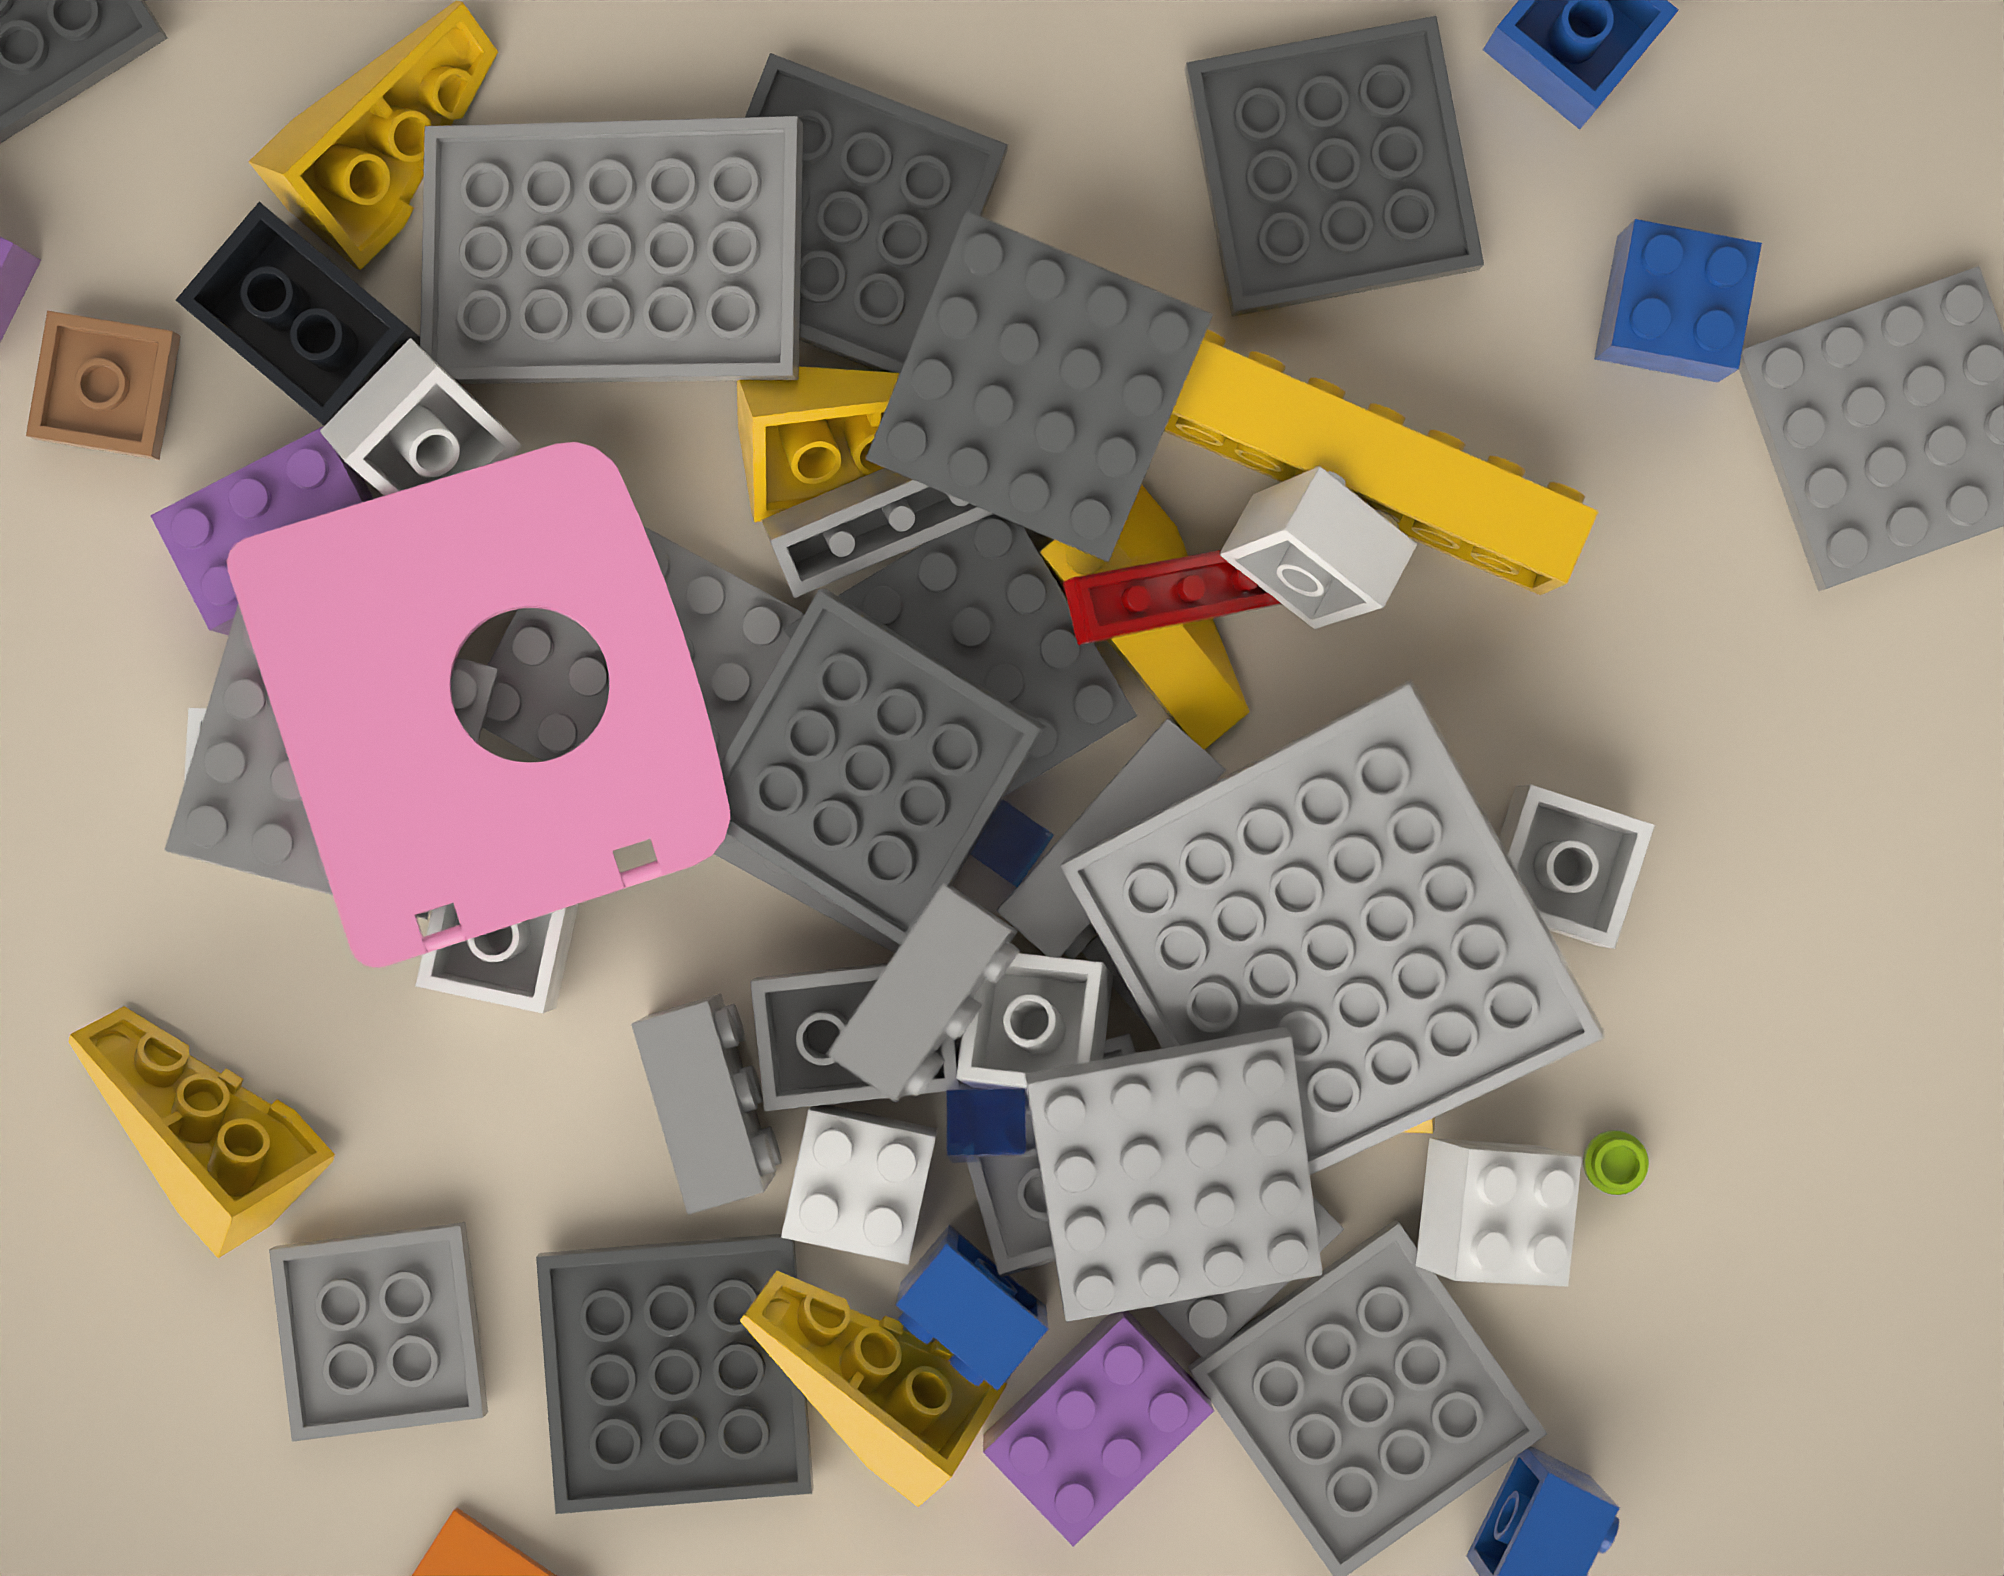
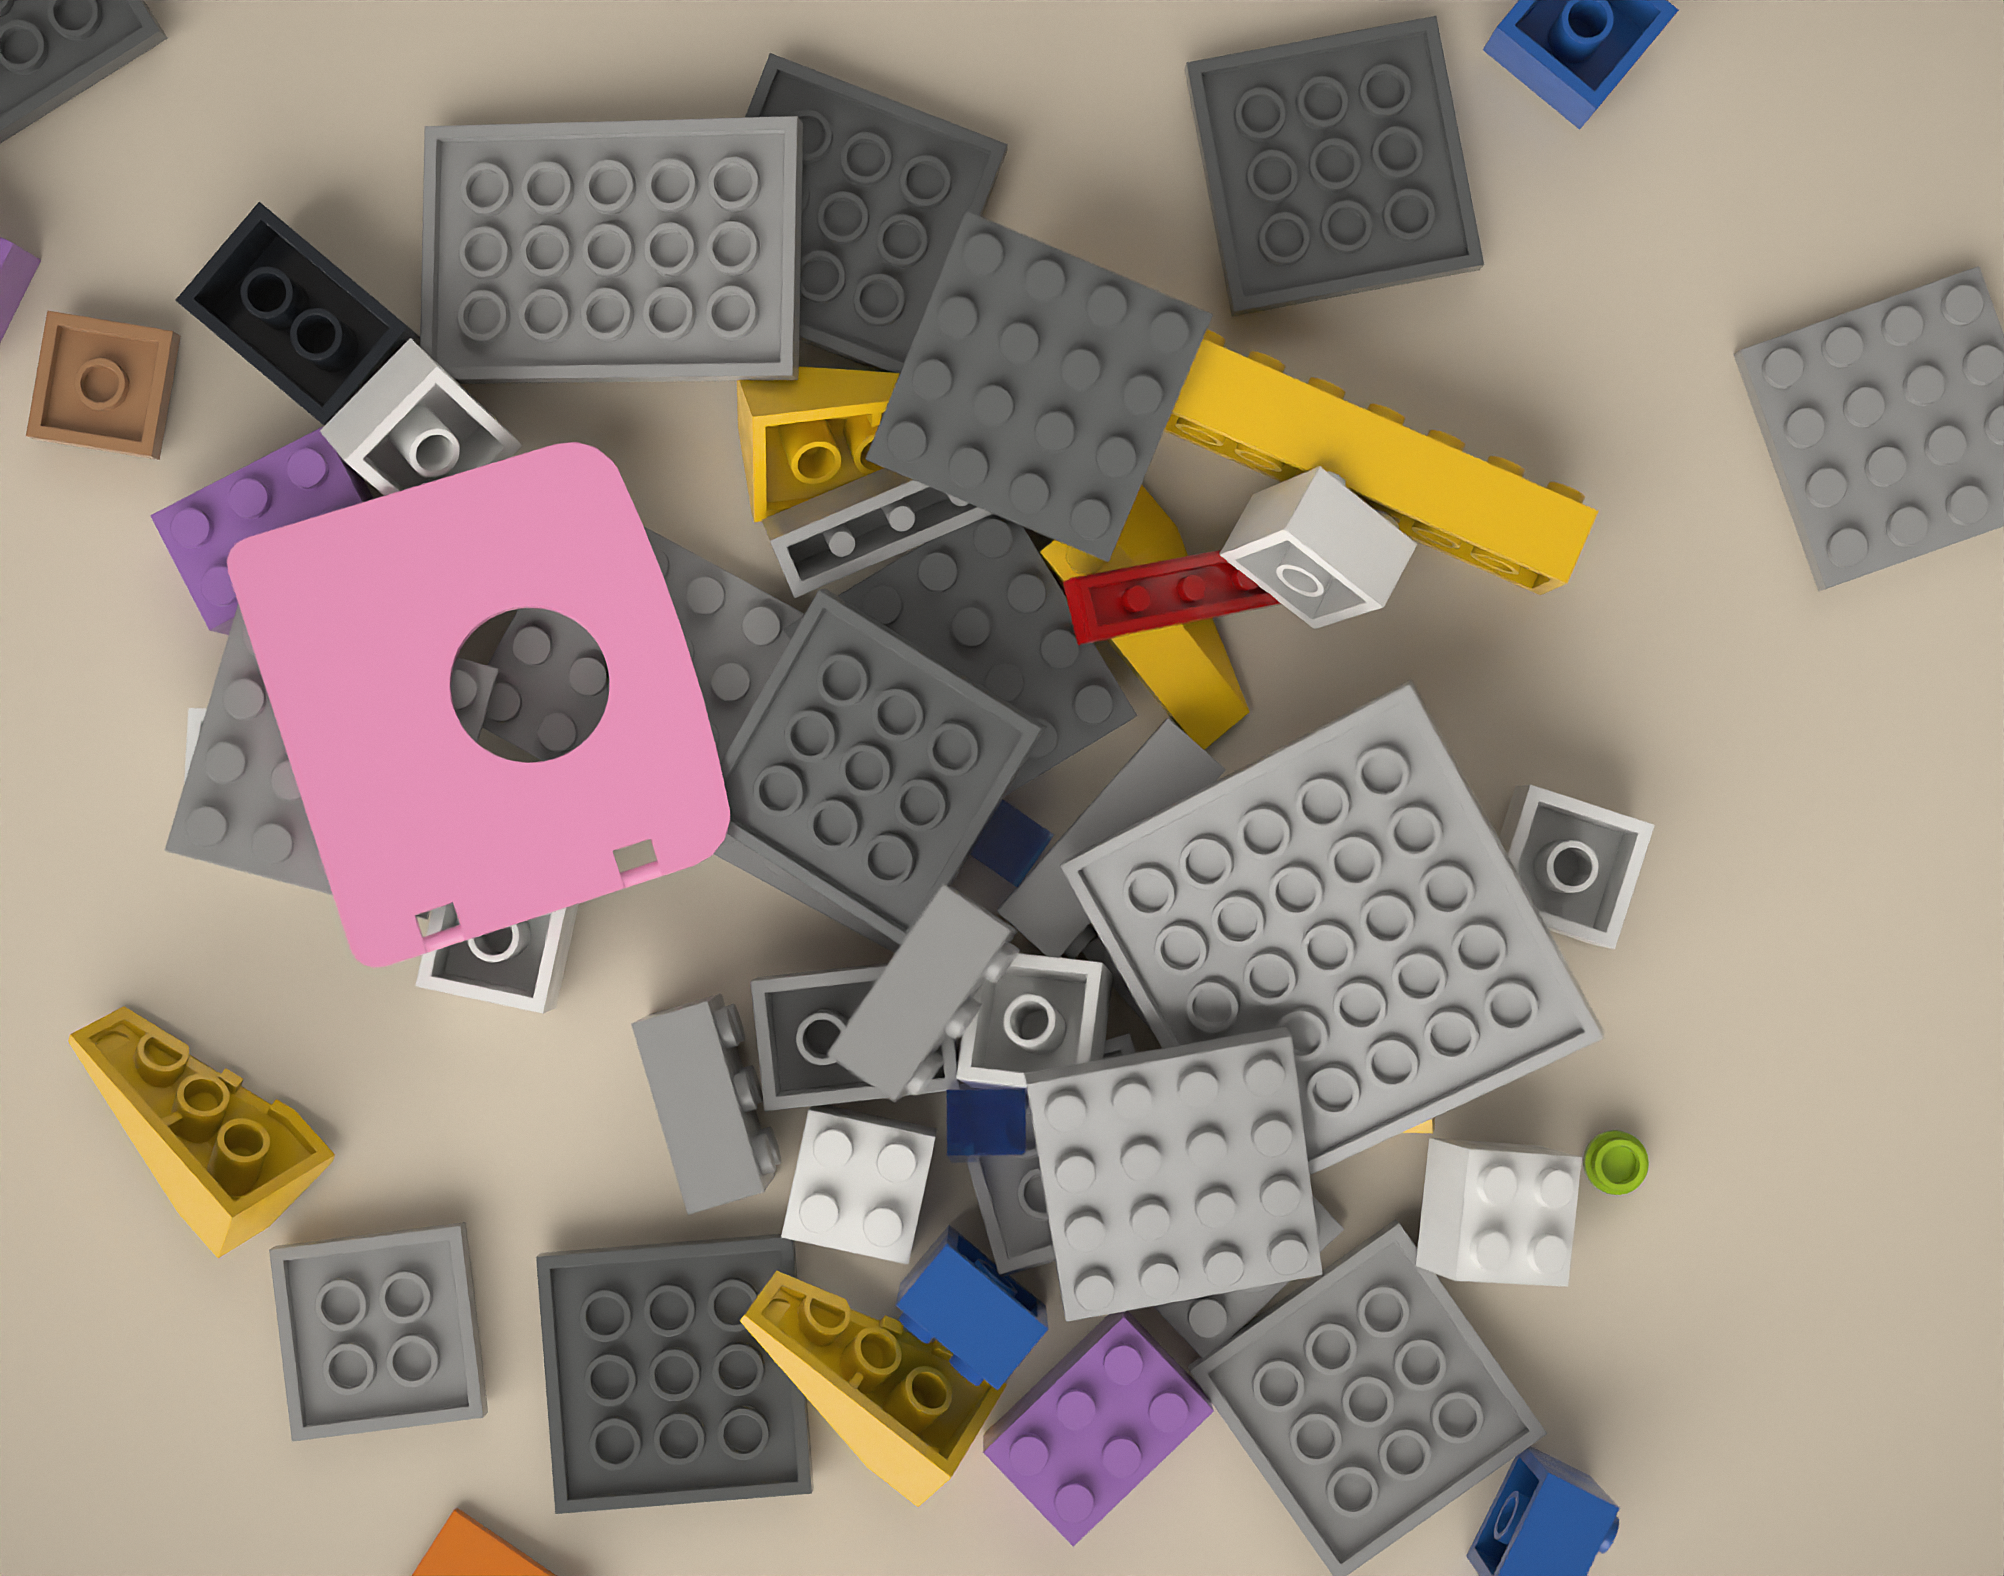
yellow wedge [248,0,498,270] -> none
blue brick [1594,219,1762,383] -> none

